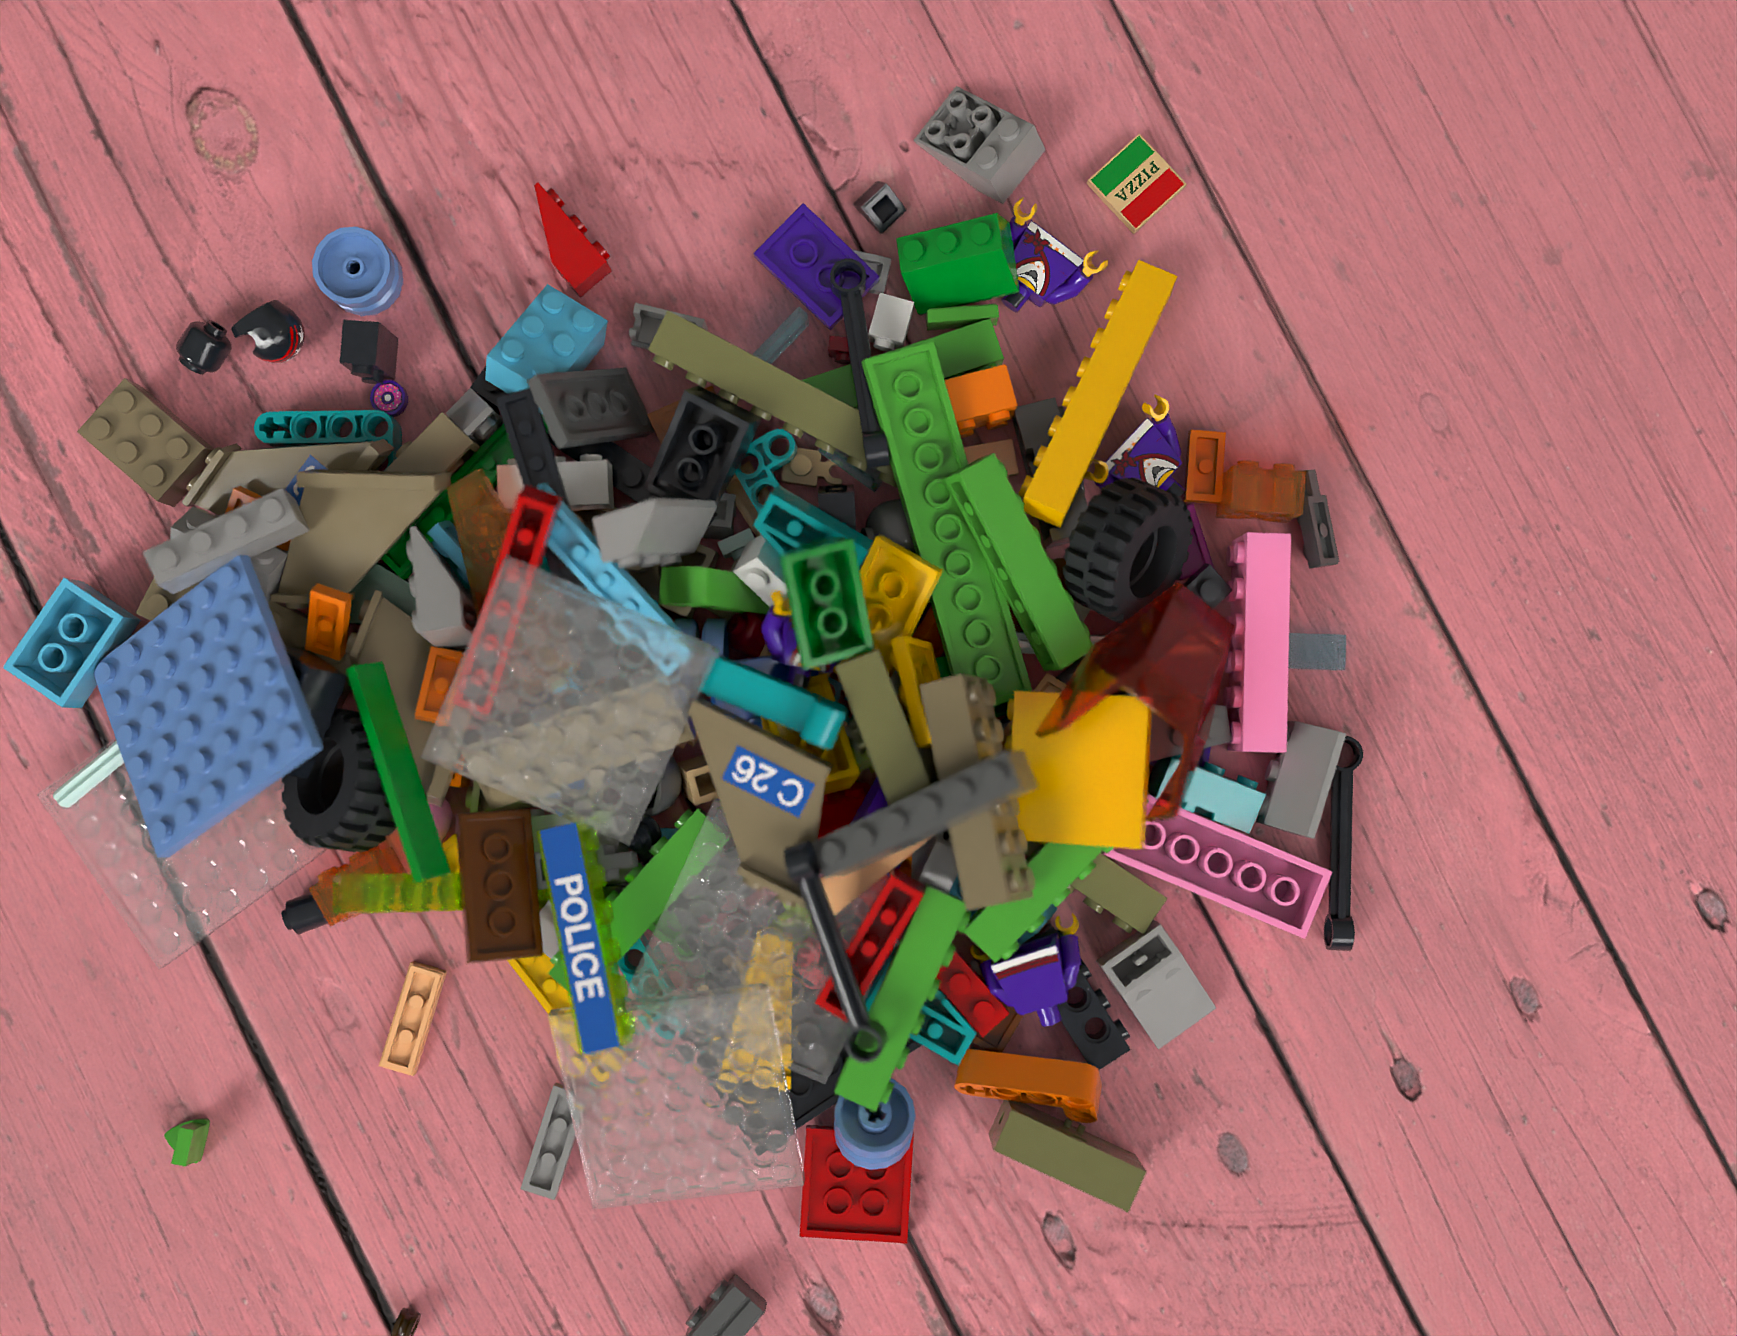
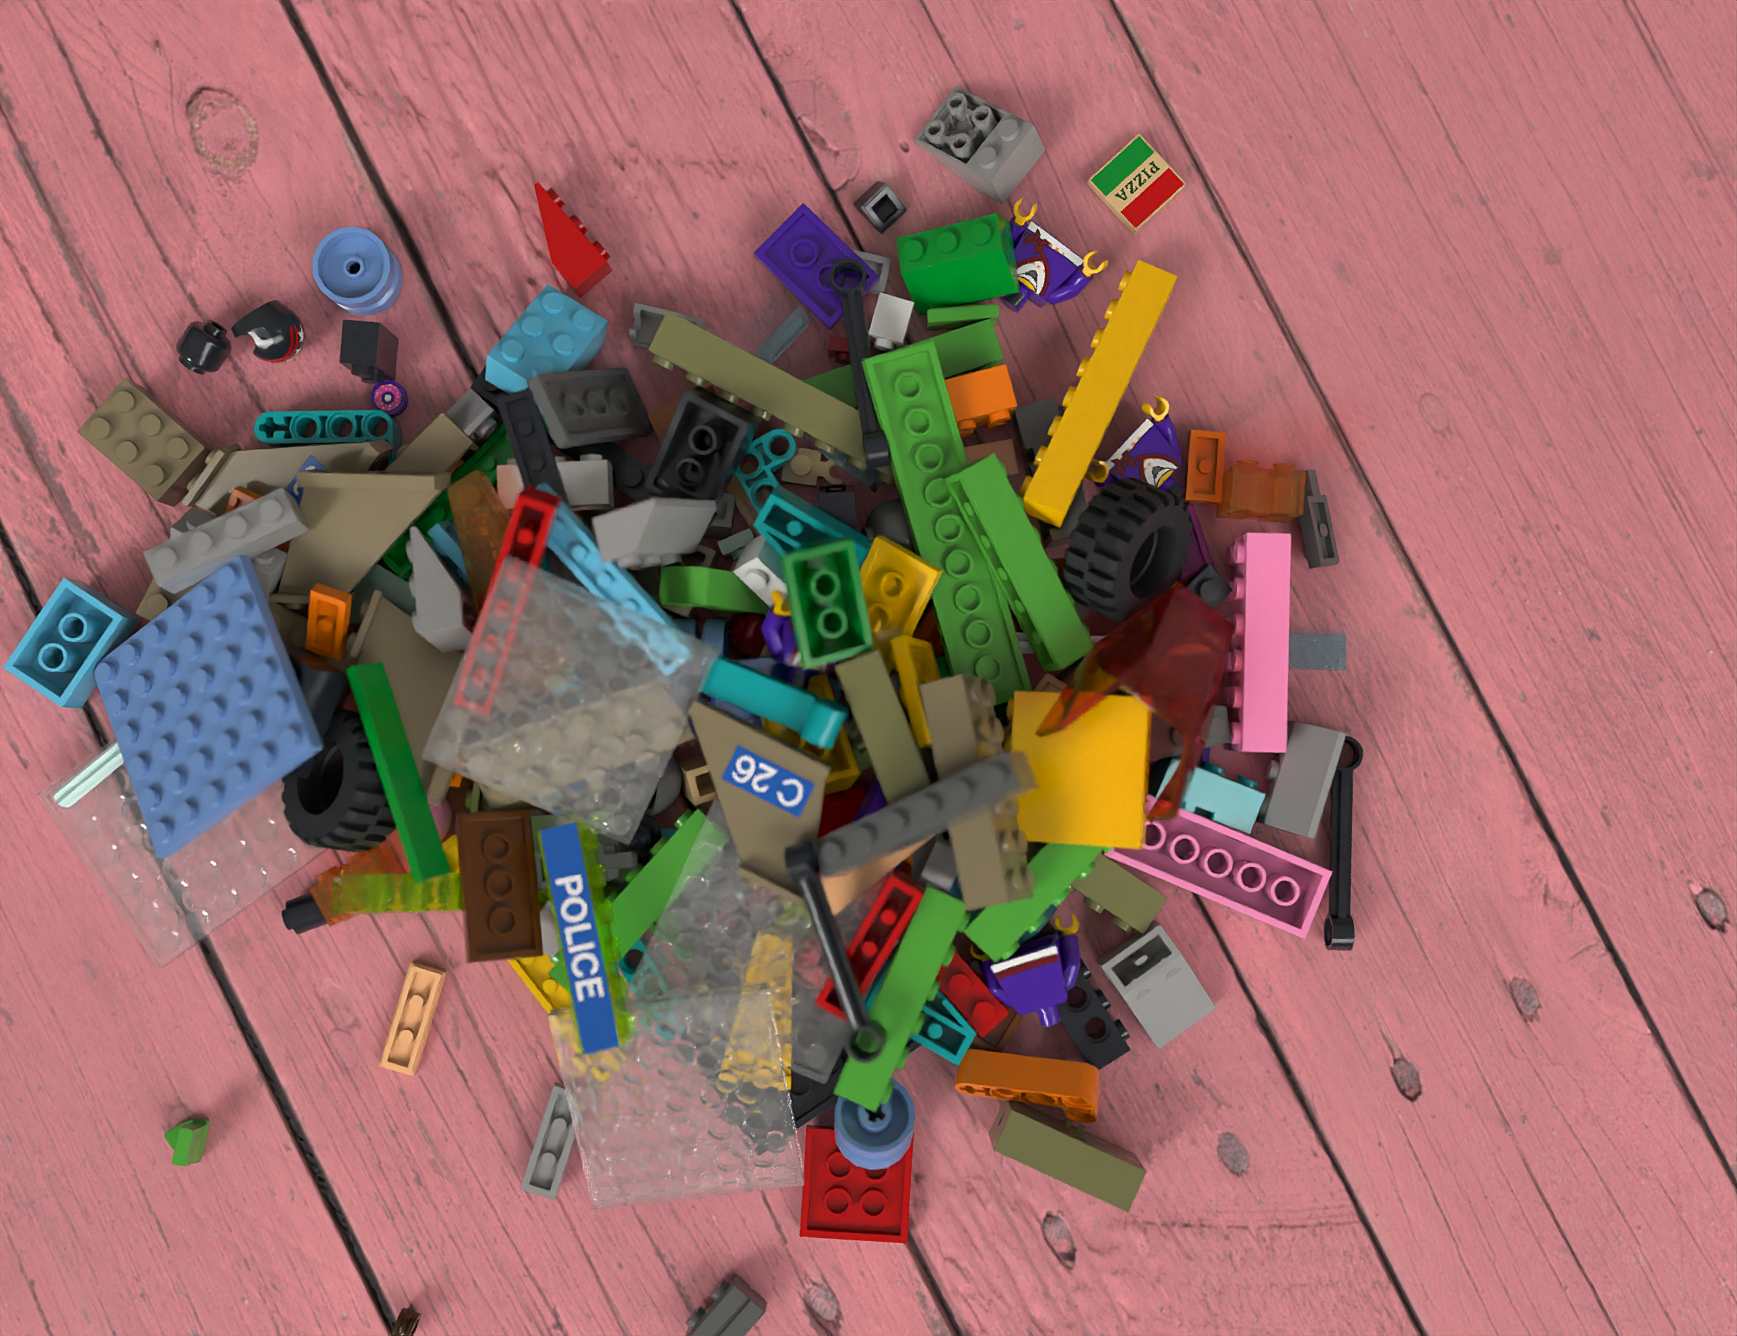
orange plate [415,646,468,726] -> none

